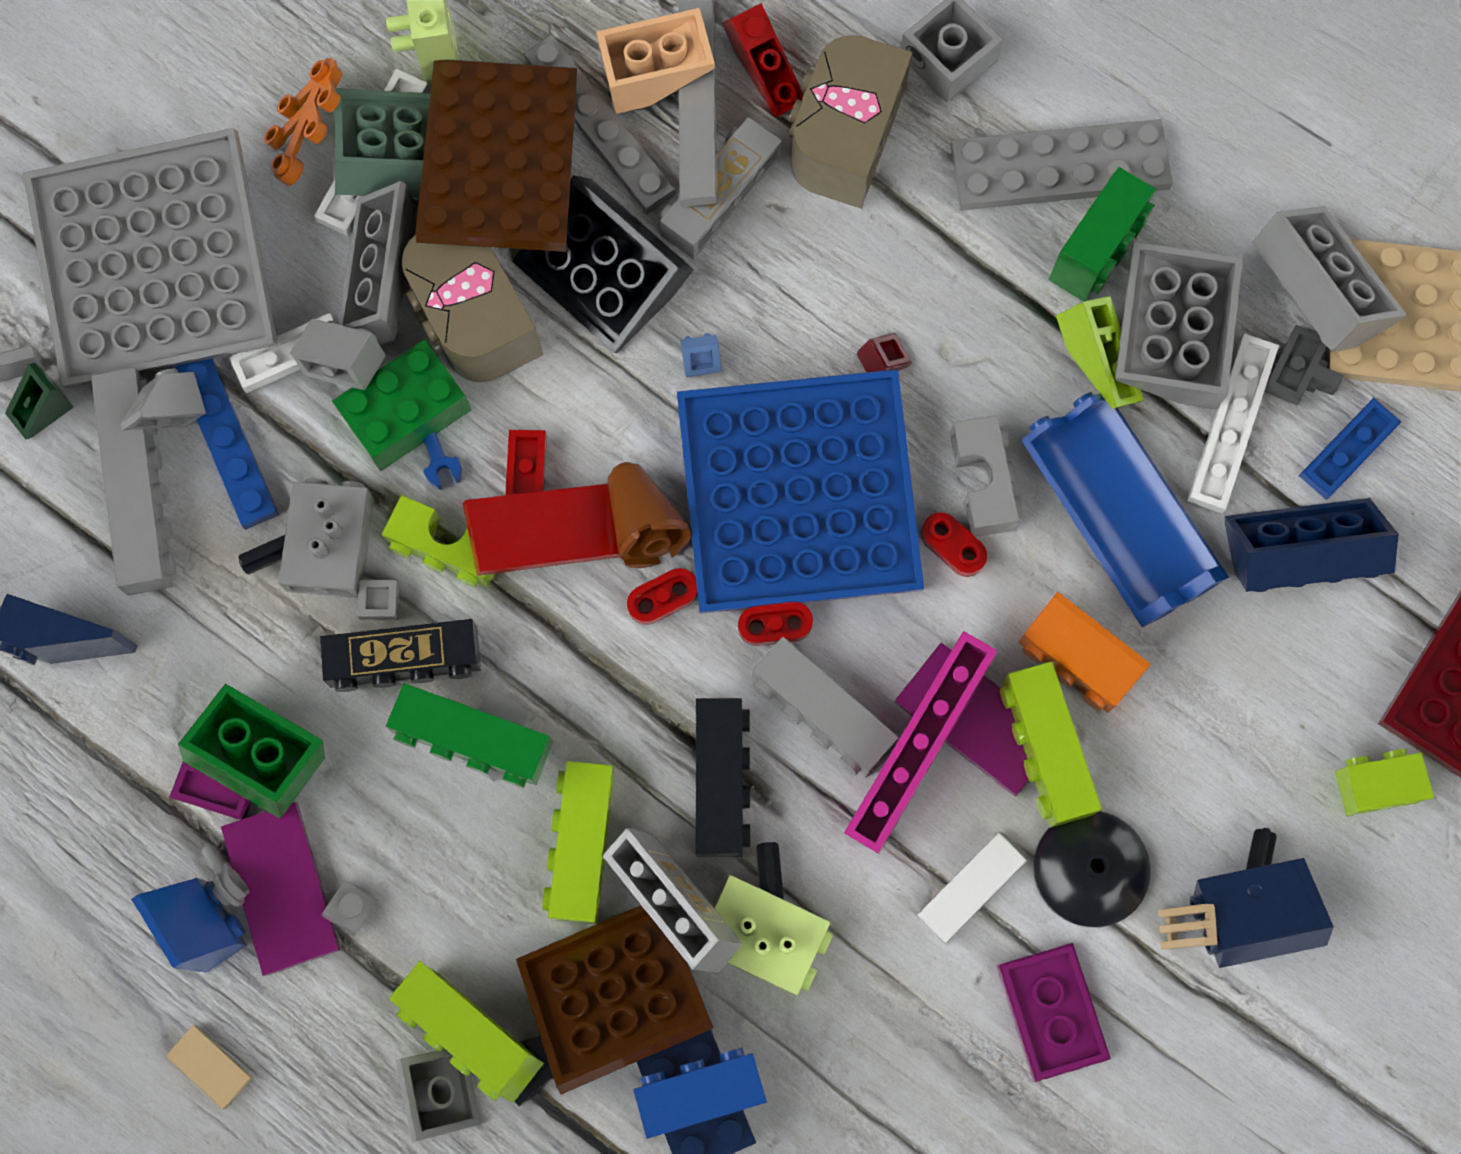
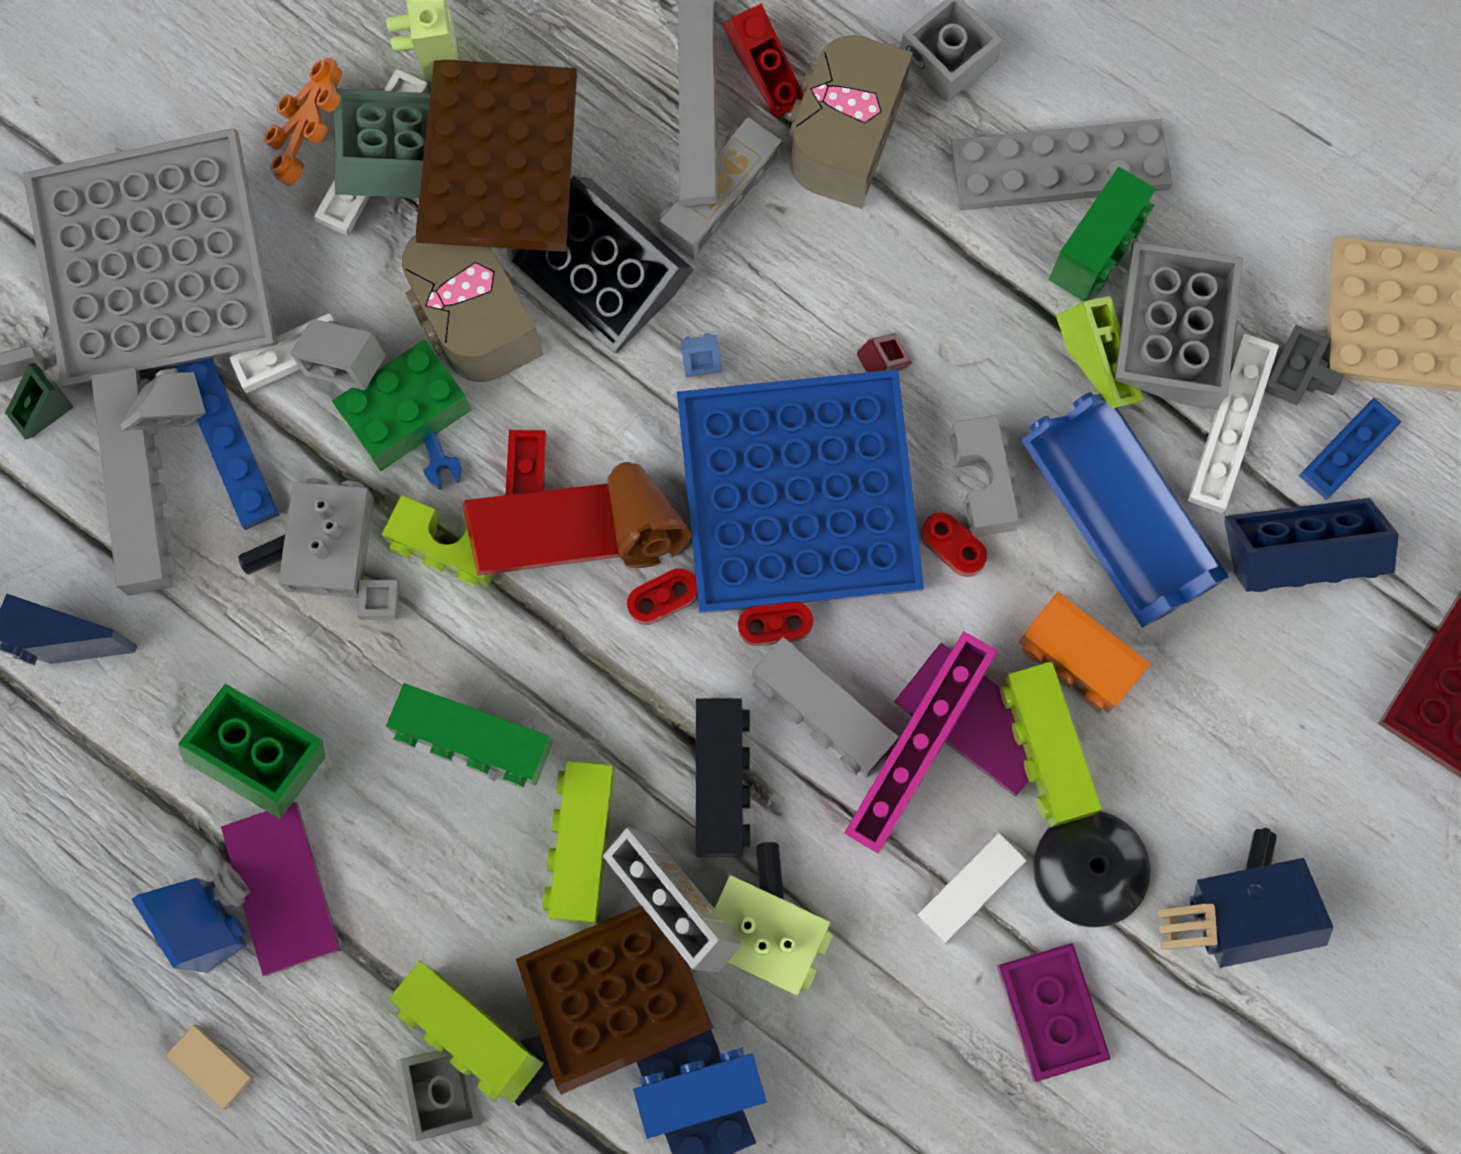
magenta tile [169,762,252,820] -> none
black brick [320,619,481,692] -> none
light grey plate [321,880,377,936] -> none
light grey slope [339,181,414,345] -> none
light grey plate [524,34,675,214] -> none
light nougat slope [596,8,715,114] -> none
light grey slope [1252,206,1406,352] -> none
lime brick [1335,748,1434,817] -> none

